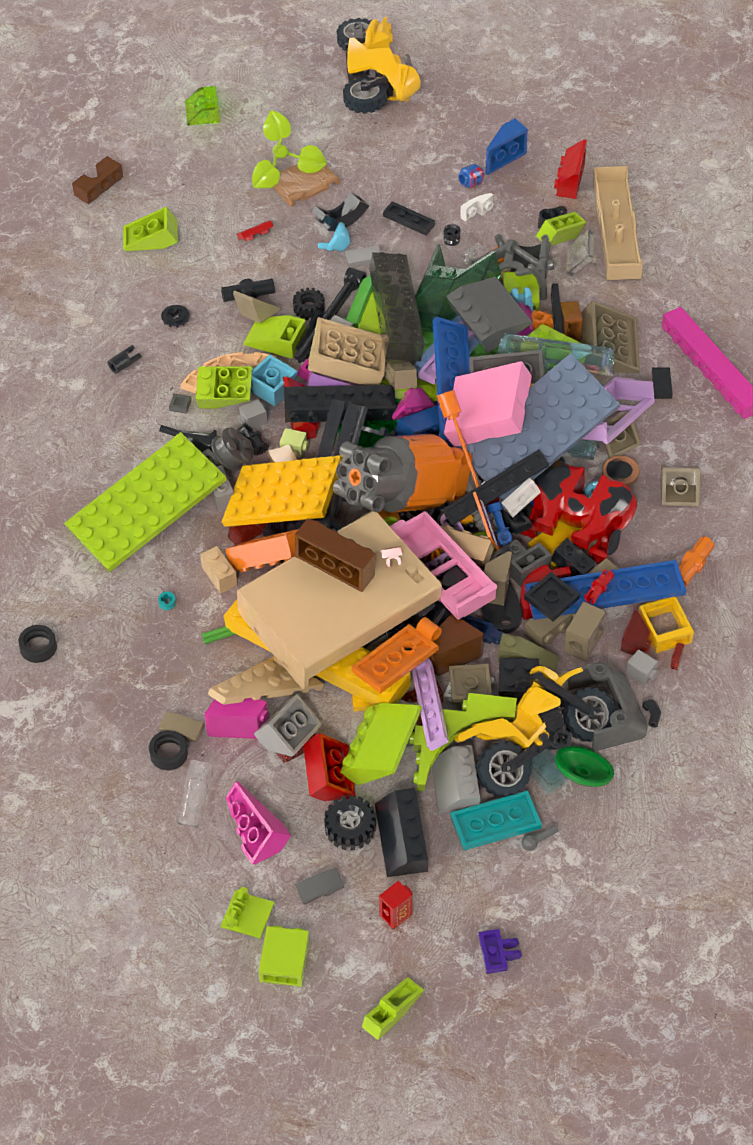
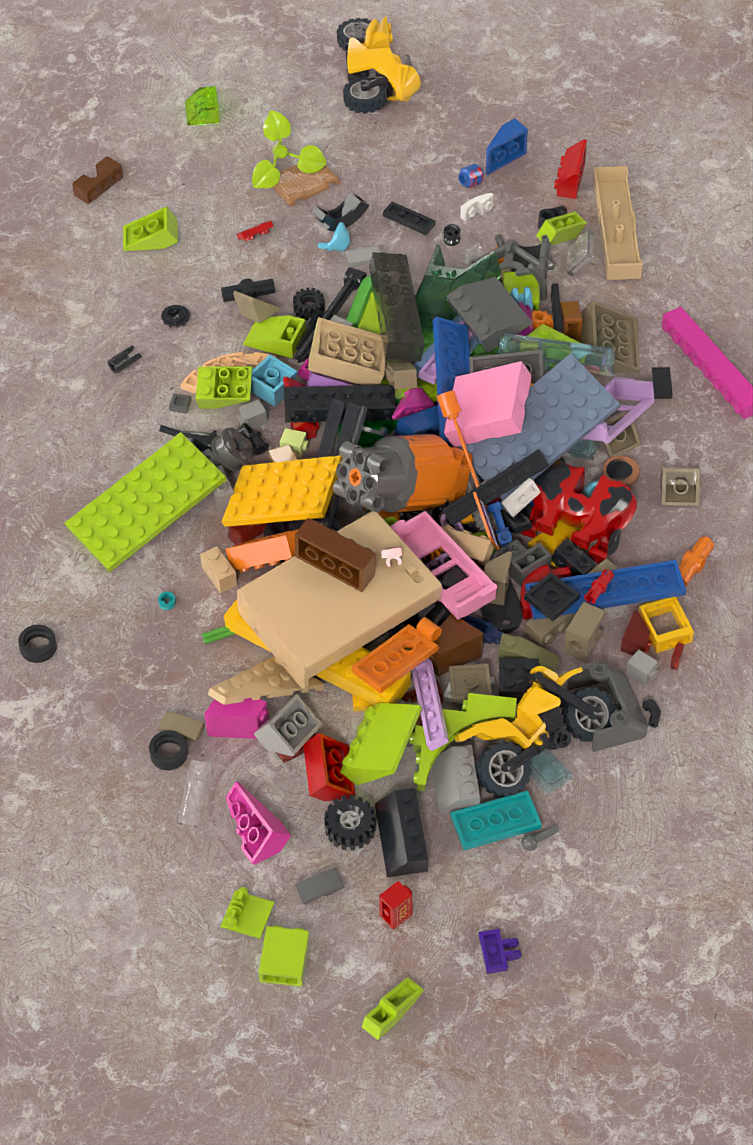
green dish [555,746,614,787] -> none

